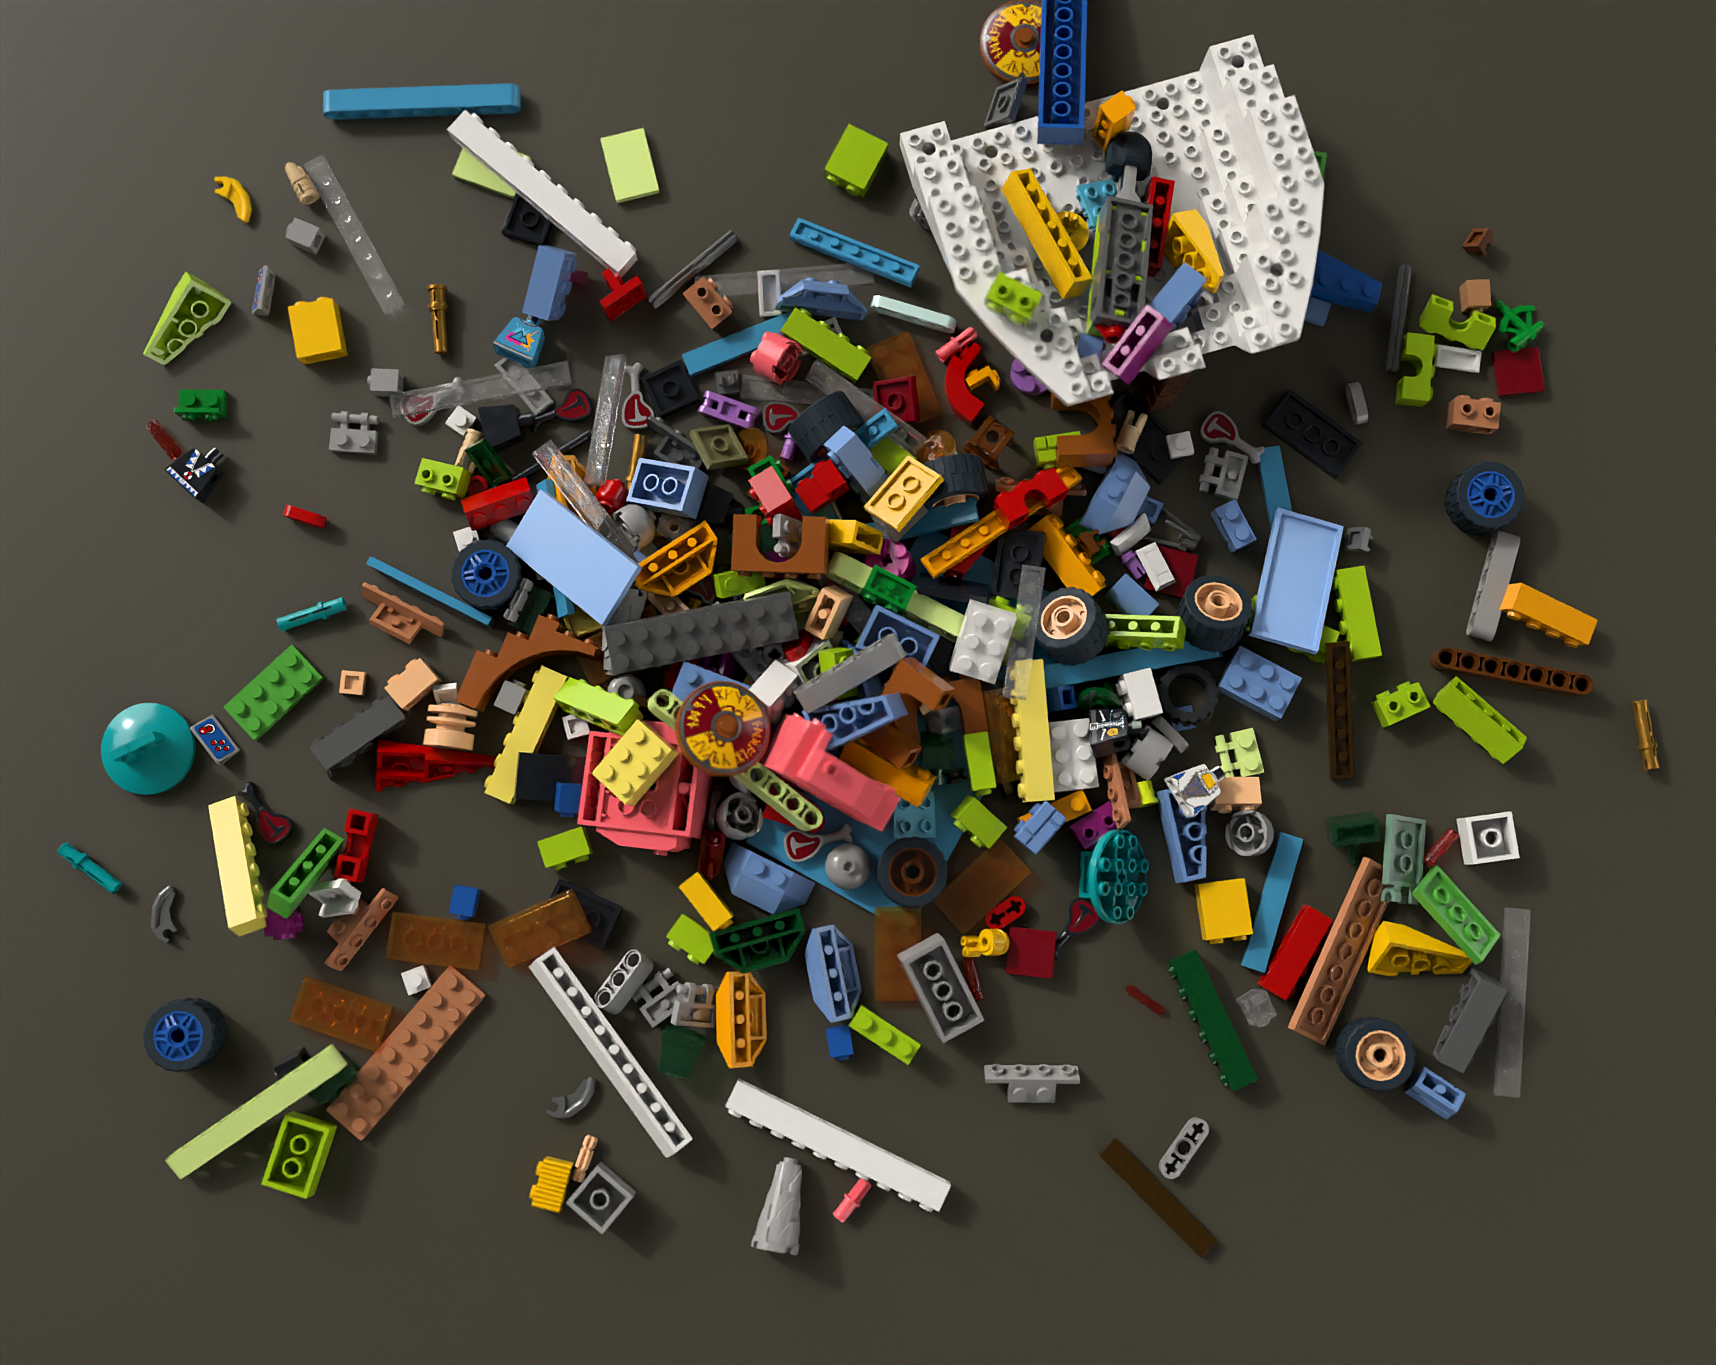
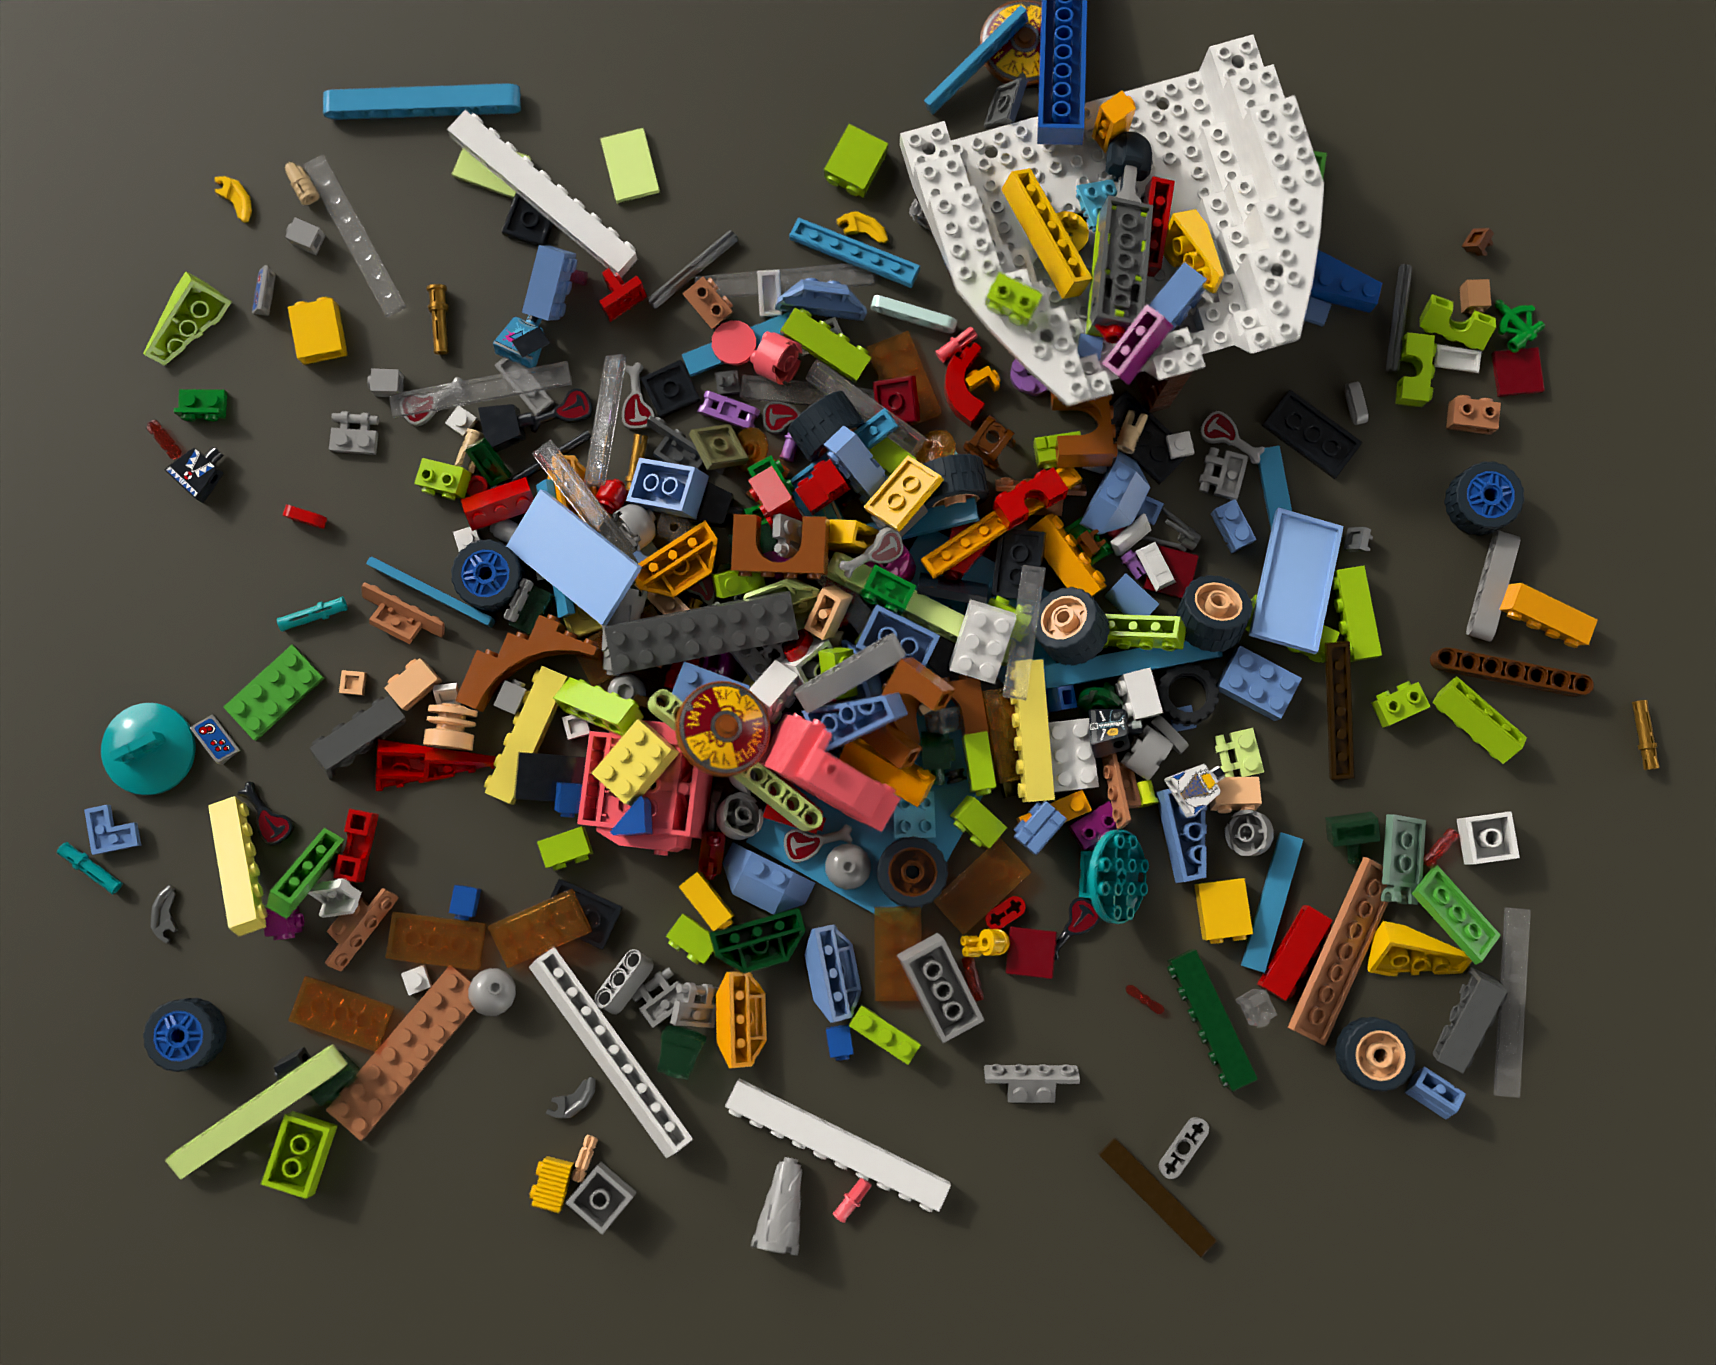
none -> medium blue plate [84,805,141,855]
none -> light grey cylinder [468,968,516,1016]
none -> black piece [512,326,550,358]
none -> blue slope [610,796,653,837]
none -> coral tile [712,320,756,366]
none -> yellow piece [836,211,889,244]
none -> light grey piece [839,527,903,578]
none -> dark azure tile [924,5,1029,114]

